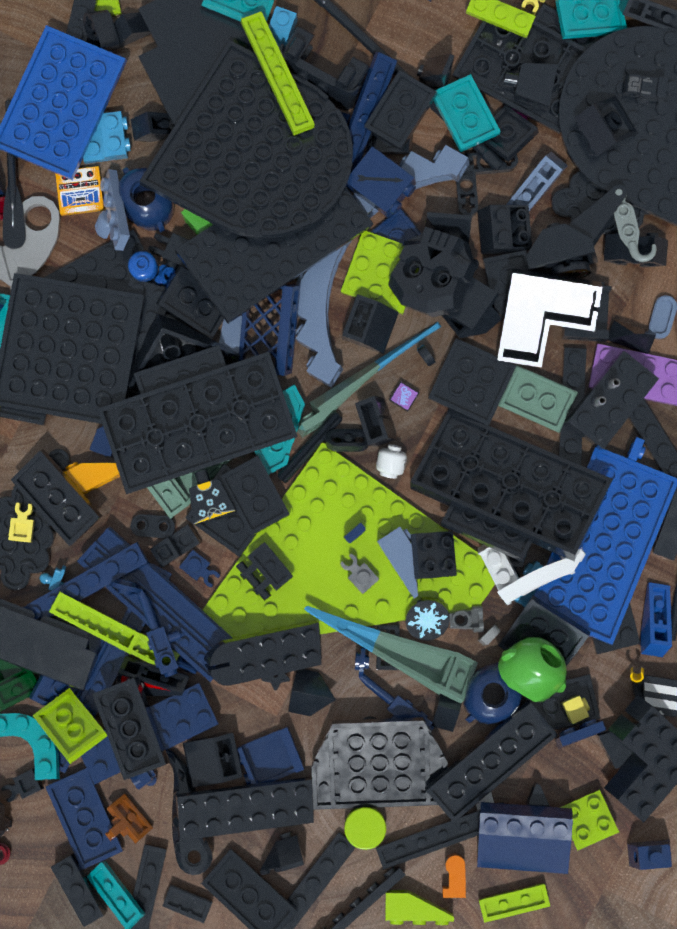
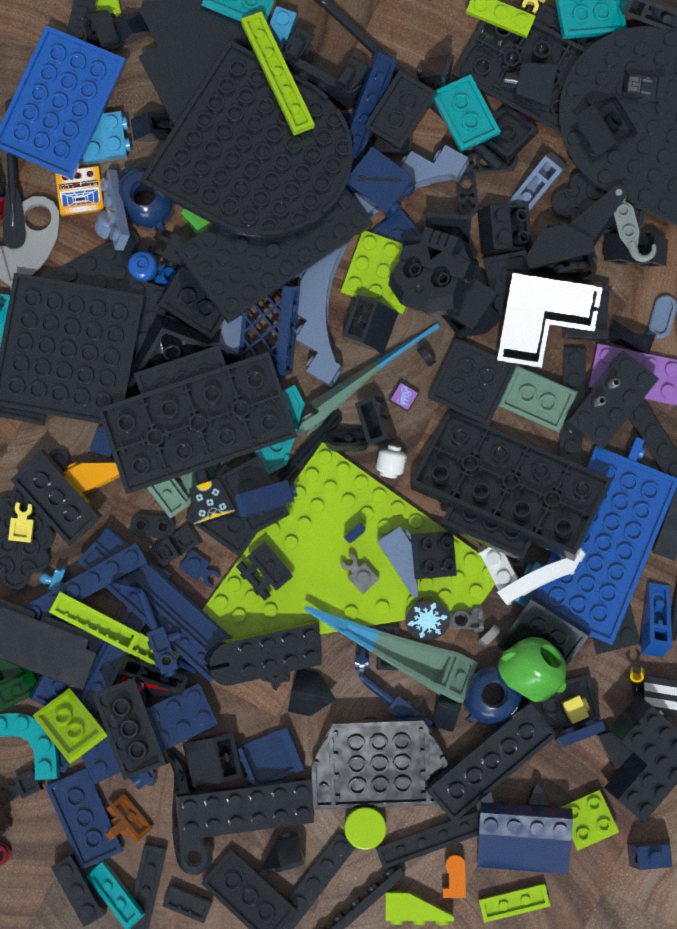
none -> dark blue slope [234,480,298,519]

